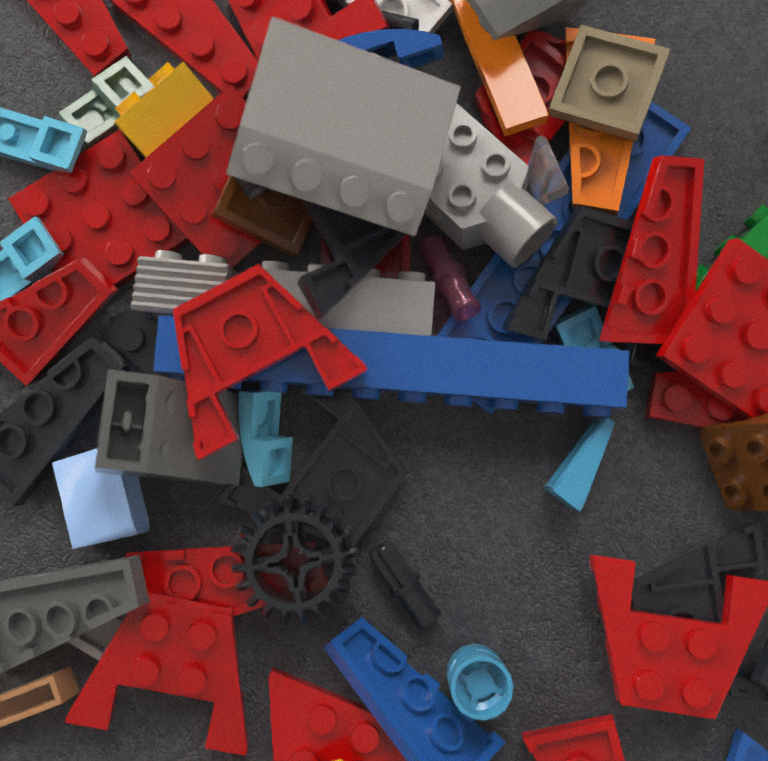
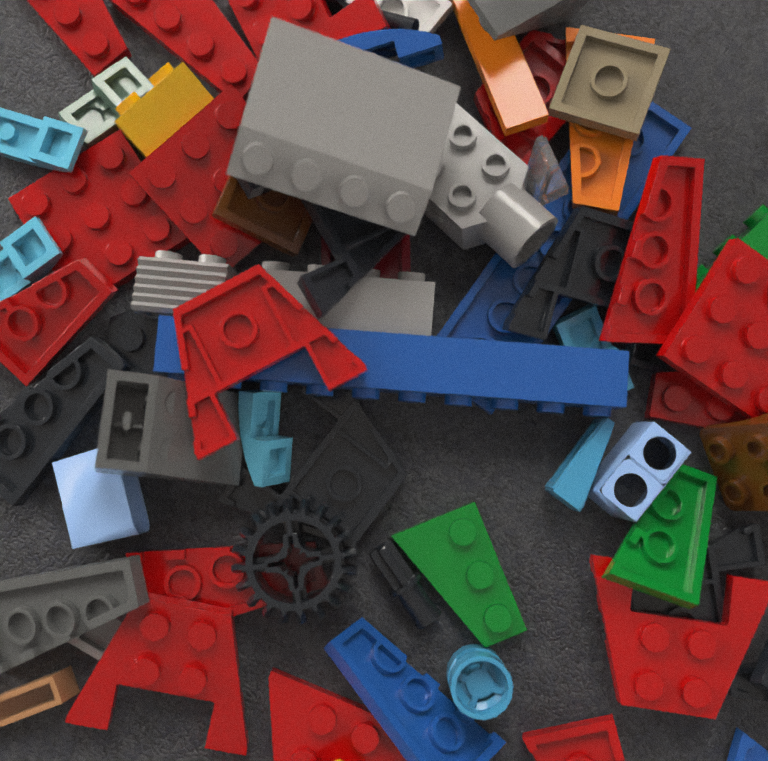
clear pink pin [419,235,481,321] -> none
none -> green wing [391,502,527,648]
none -> light blue piece [588,421,691,522]
none -> green wing [601,464,717,609]

